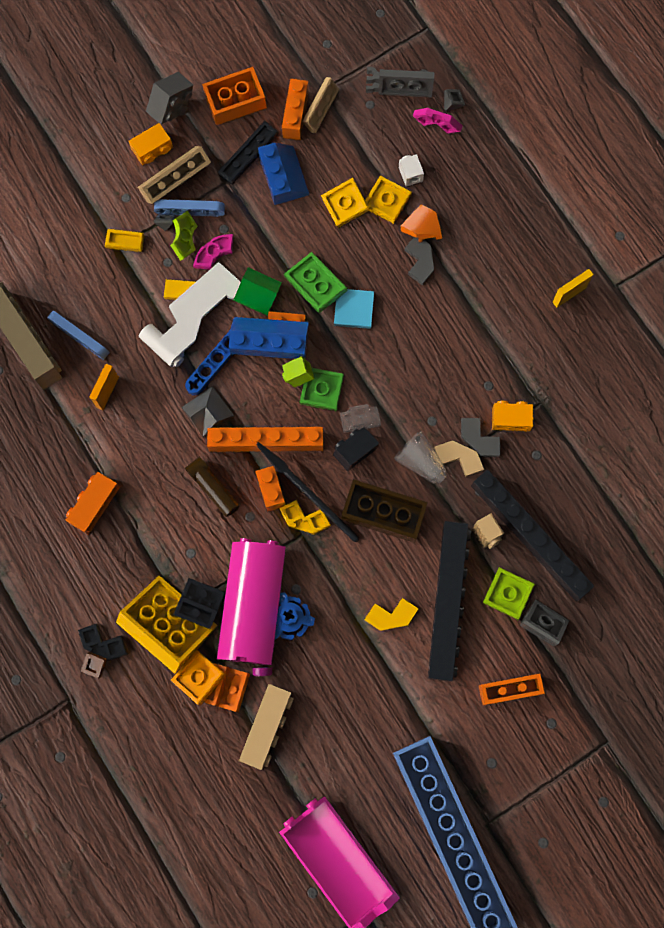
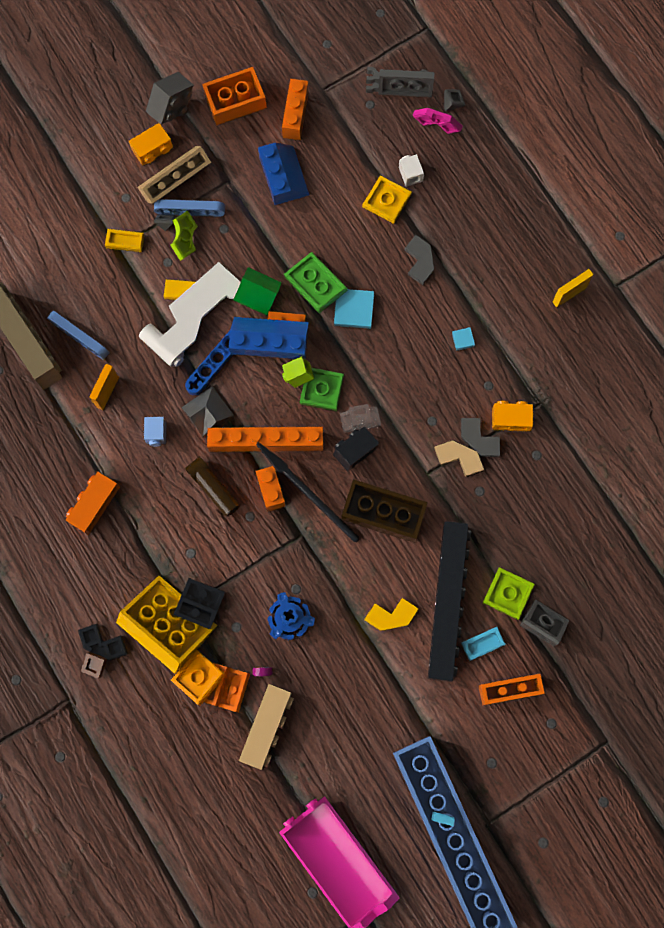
dark pink tile [193,234,234,270] -> none
dark pink cylinder [217,538,286,665] -> none
black tile [218,121,279,185] -> none
yellow tile [279,500,331,535] -> none
tan tile [302,77,339,133] -> none
yellow tile [321,178,370,228] -> none
clear cone [394,431,447,484] -> none
orange slope [401,205,442,243] -> none
black brick [471,469,594,602] -> none
tan brick [472,513,504,549] -> none
none -> light blue brick [144,417,166,447]
none -> medium azure tile [431,812,455,826]
none -> medium azure tile [452,328,475,351]
none -> medium azure tile [461,627,506,661]

